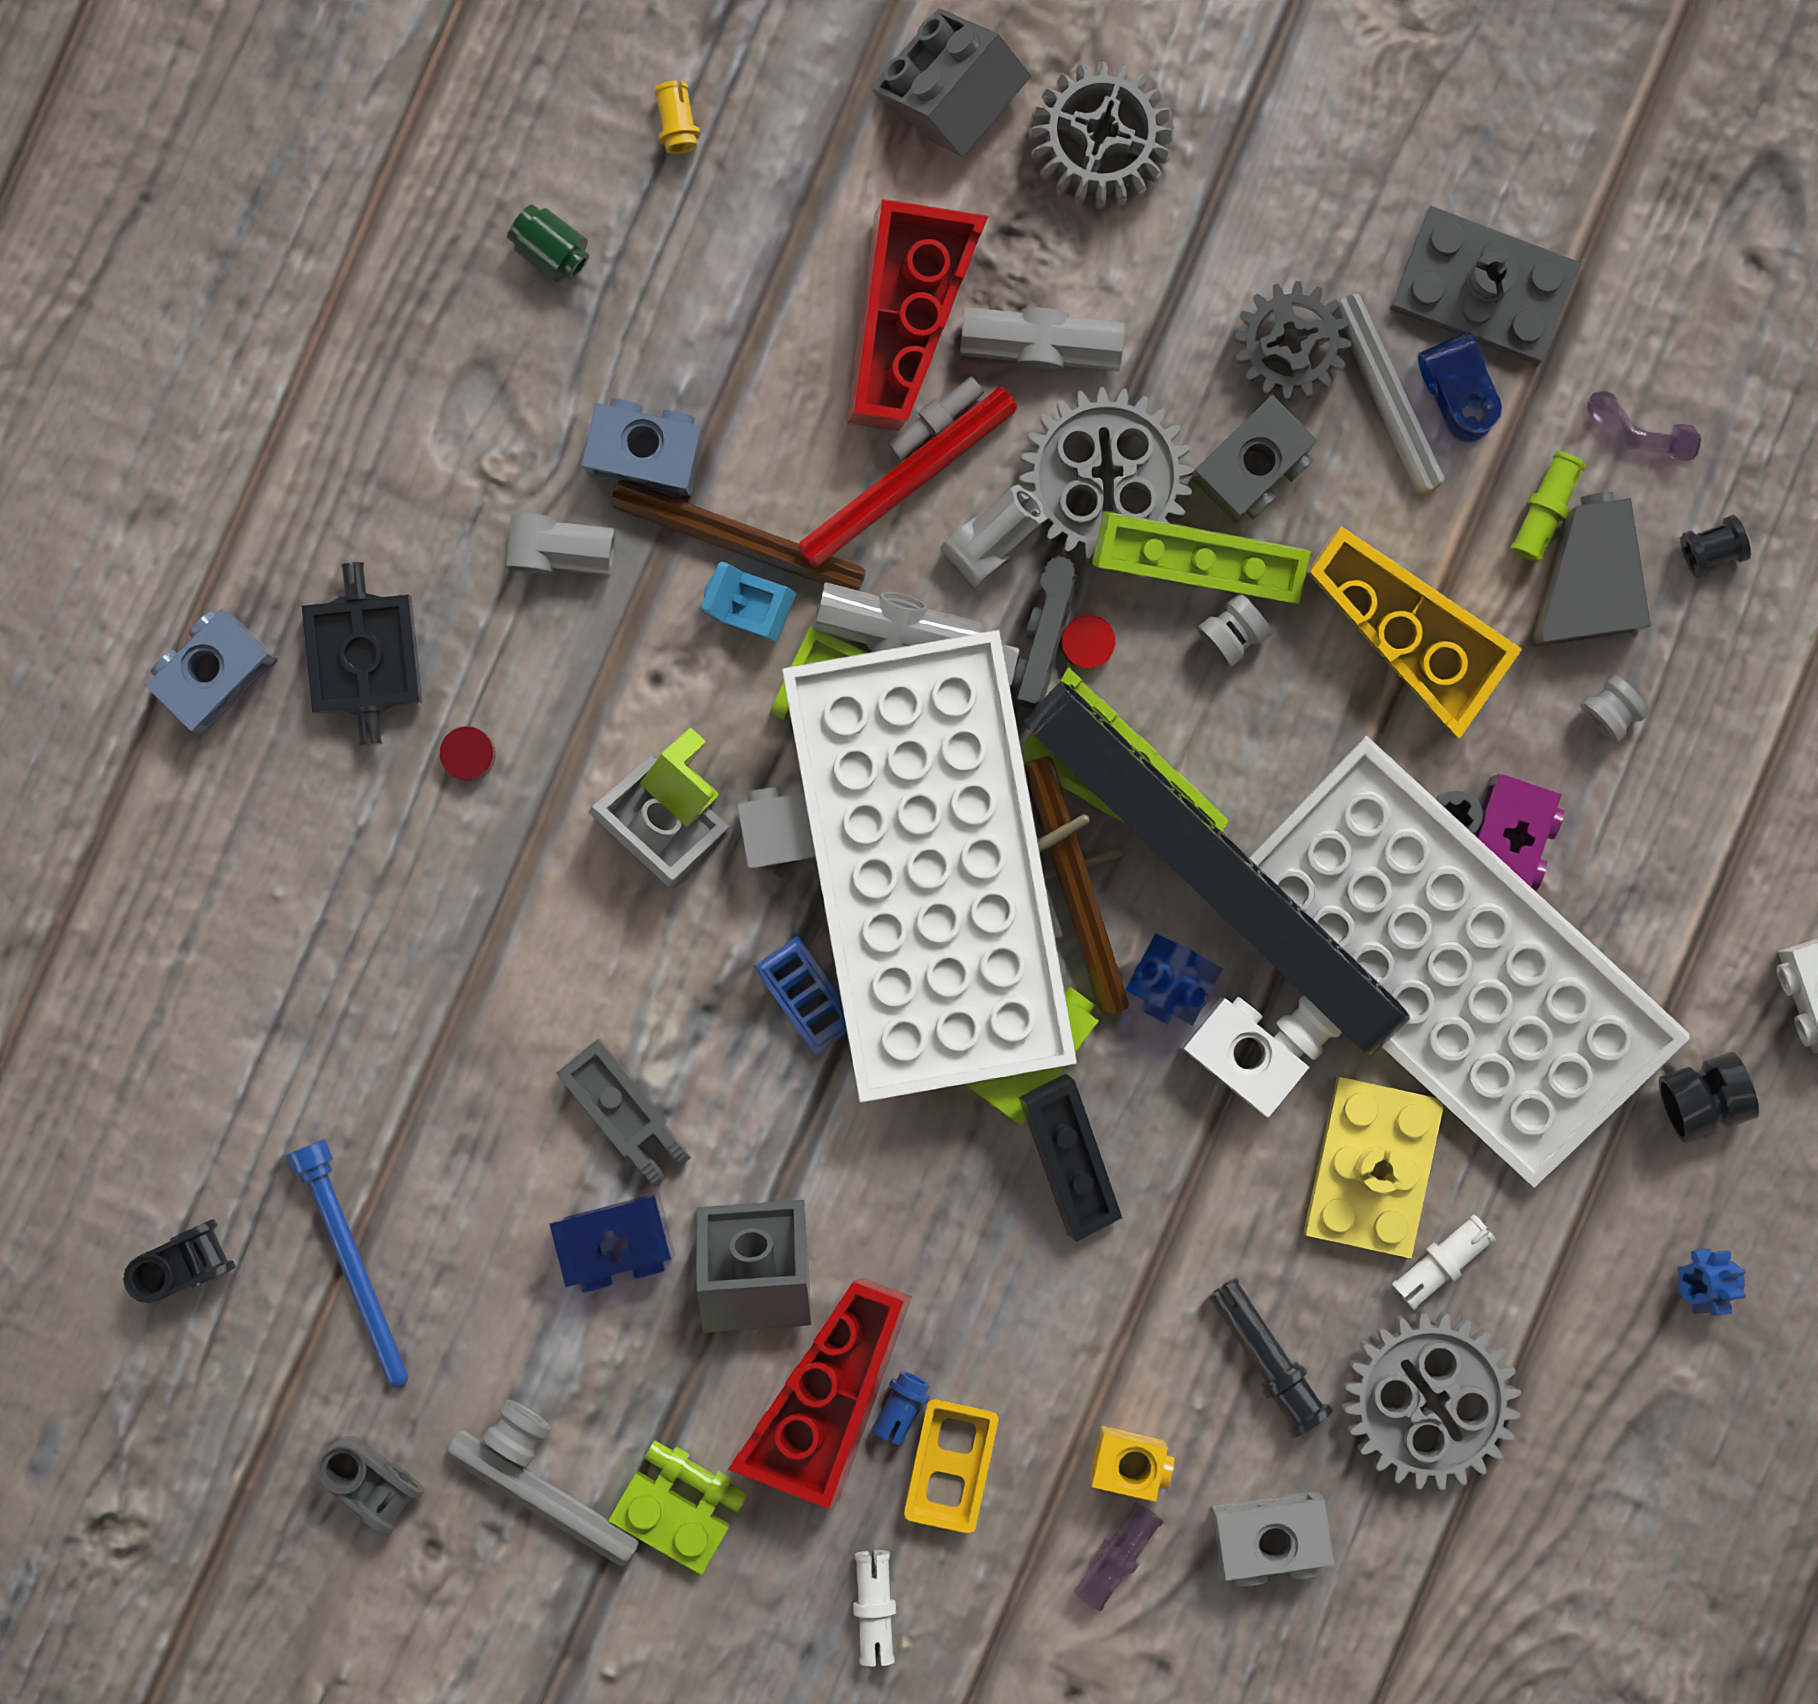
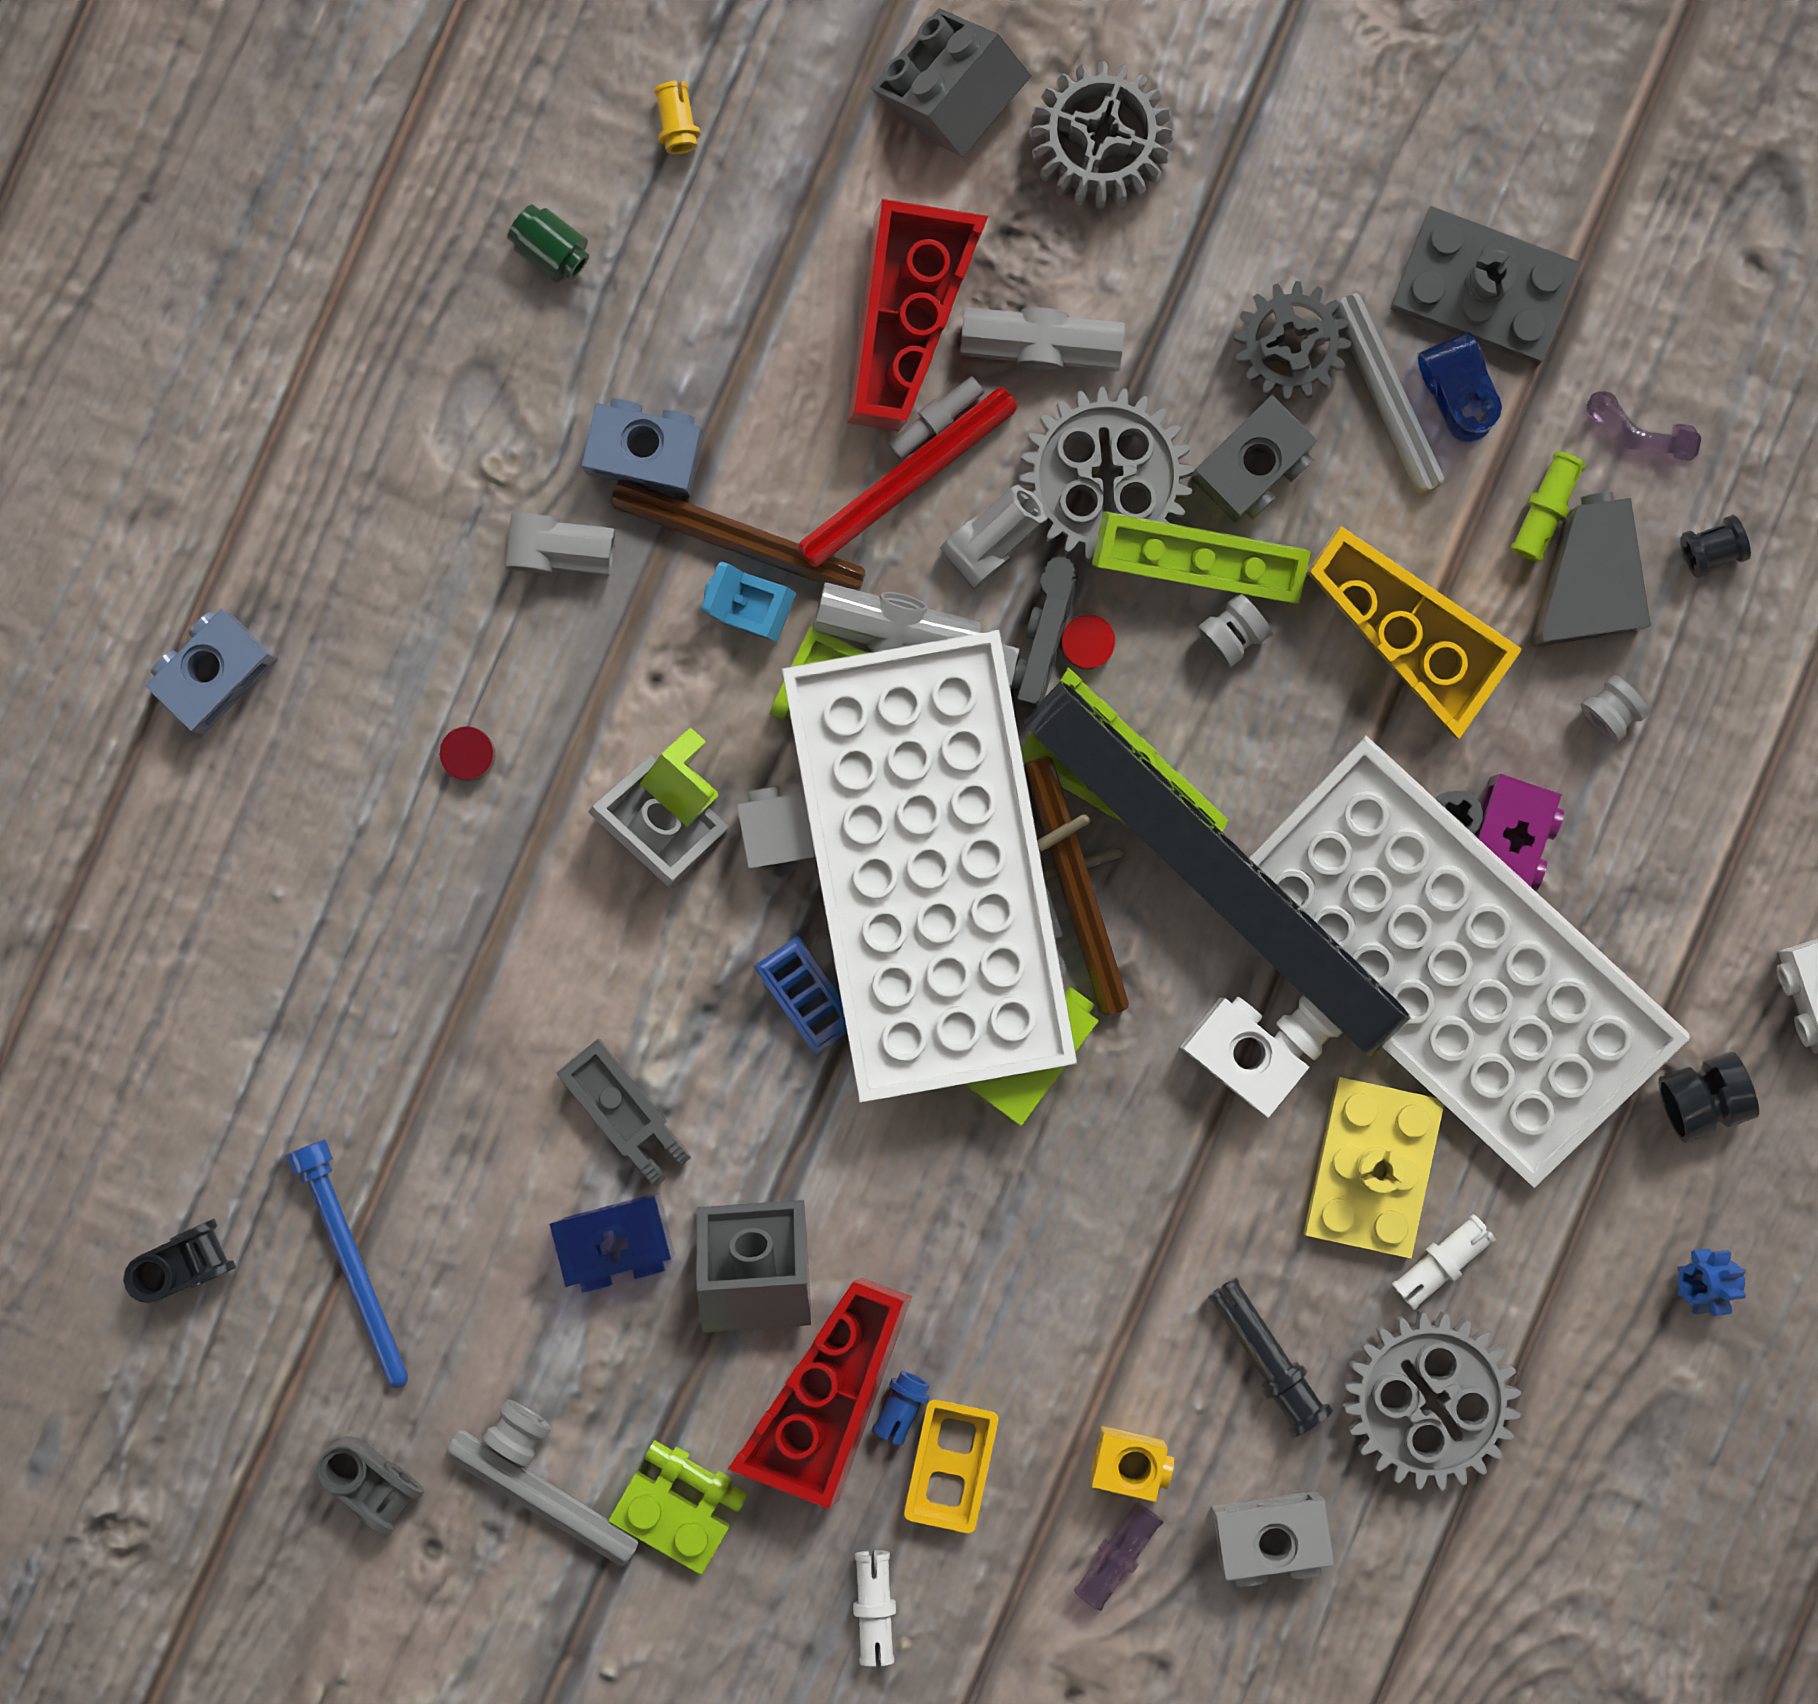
black plate [301,562,423,746] -> none
black plate [1019,1074,1122,1242] -> none
clear blue brick [1125,933,1223,1026] -> none

